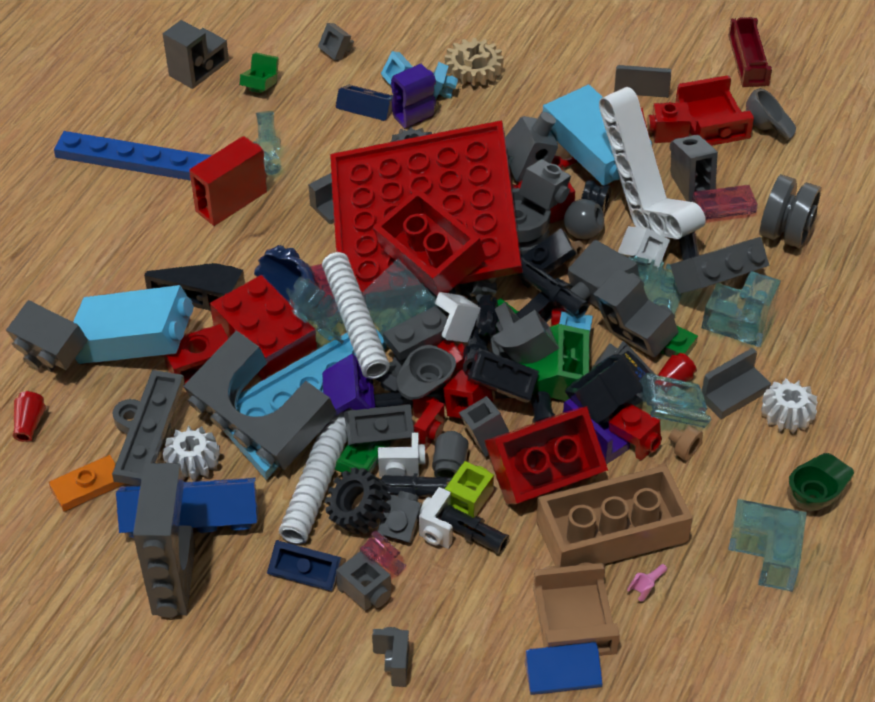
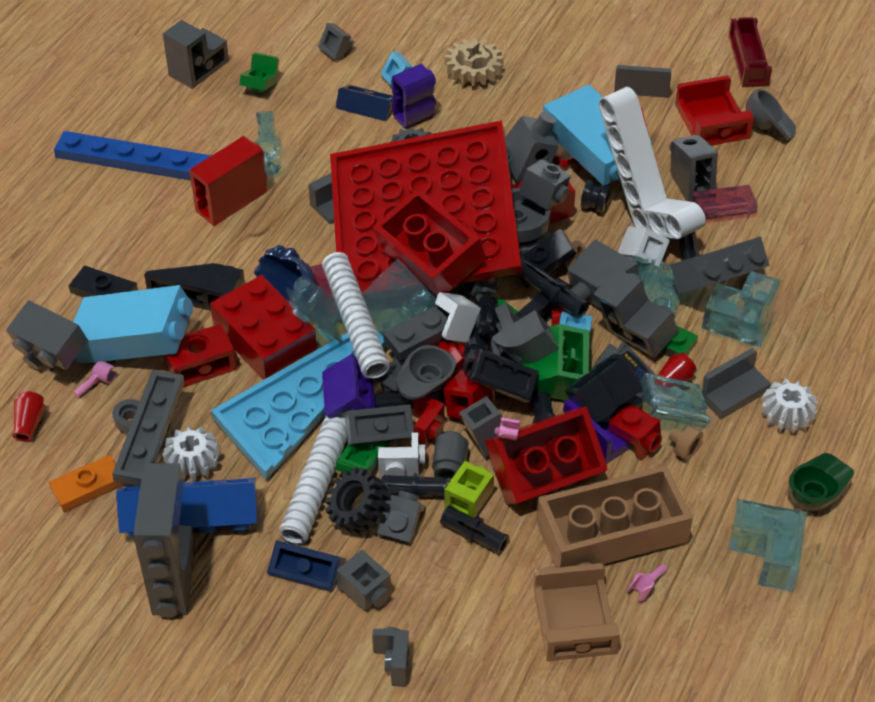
dark grey arch [183,330,337,470] -> none
clear pink plate [360,531,407,576] -> none
white bracket [419,487,453,549] -> none
medium azure tile [433,62,458,99] -> none
blue slope [525,642,602,695] -> none
dark grey piece [564,199,604,240] -> none
red brick [647,102,691,143] -> none
dark grey wheel [759,174,822,249] -> none
none -> black plate [69,265,138,297]
none -> bright pink hand [74,361,117,397]
none -> bright pink hand [495,417,520,440]

